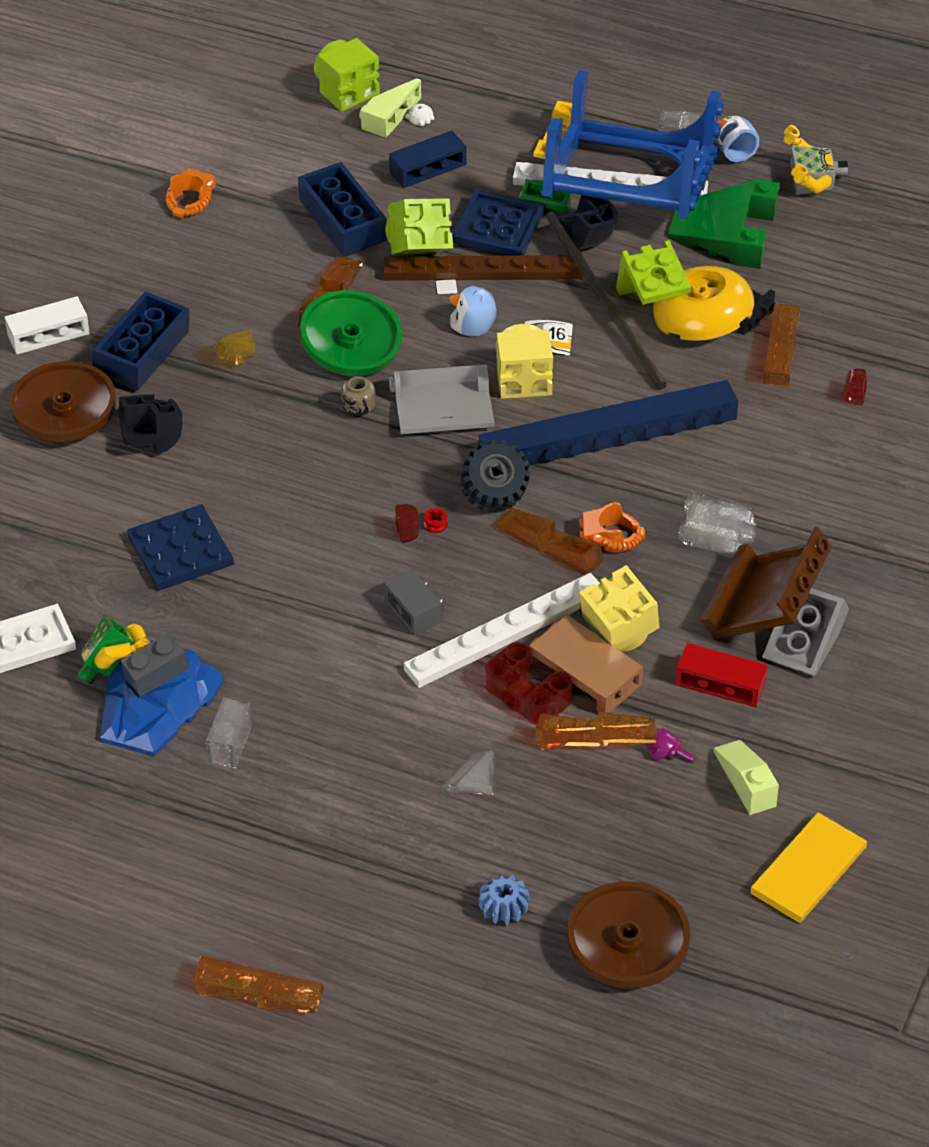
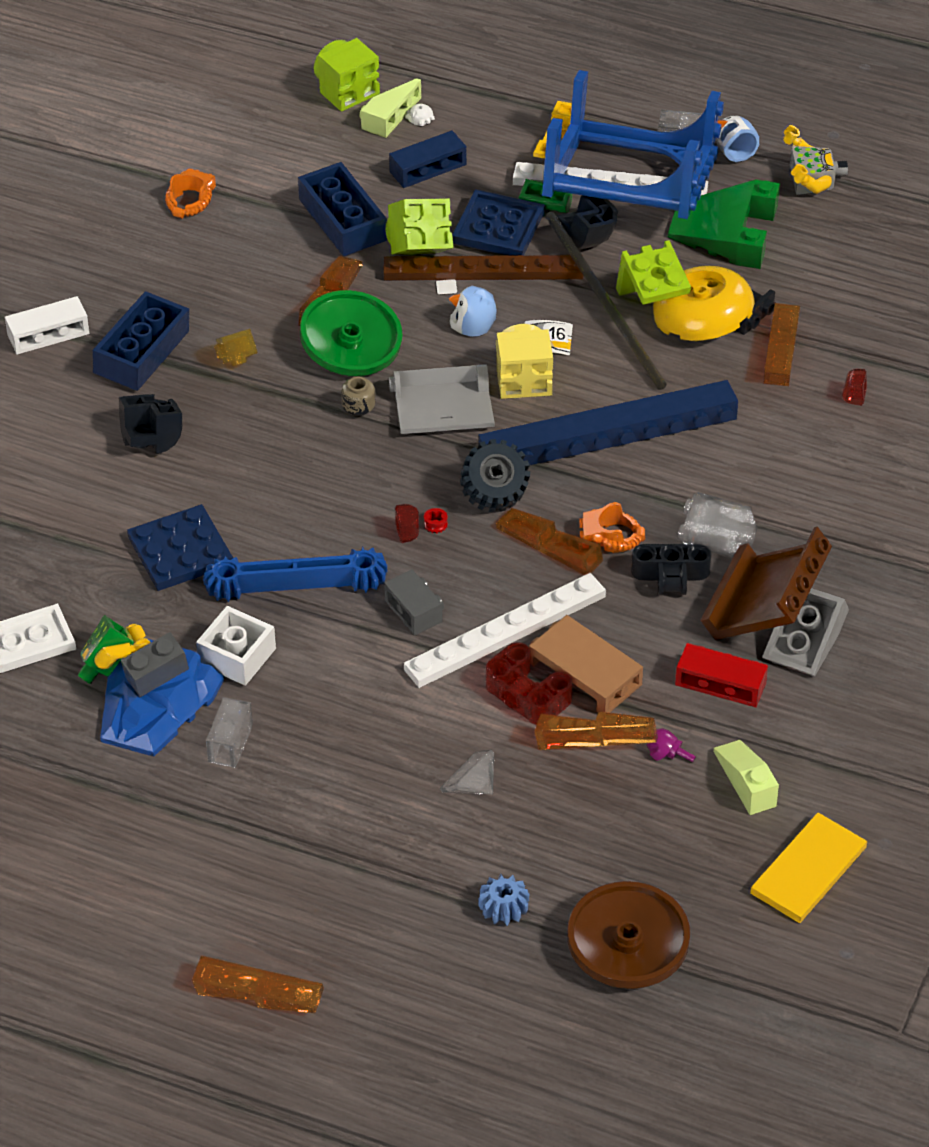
reddish brown dish [10,361,116,442] -> none
light yellow piece [579,565,660,652] -> none
none -> white brick [196,606,276,686]
none -> blue arm [203,546,388,602]
none -> black piece [631,544,712,595]

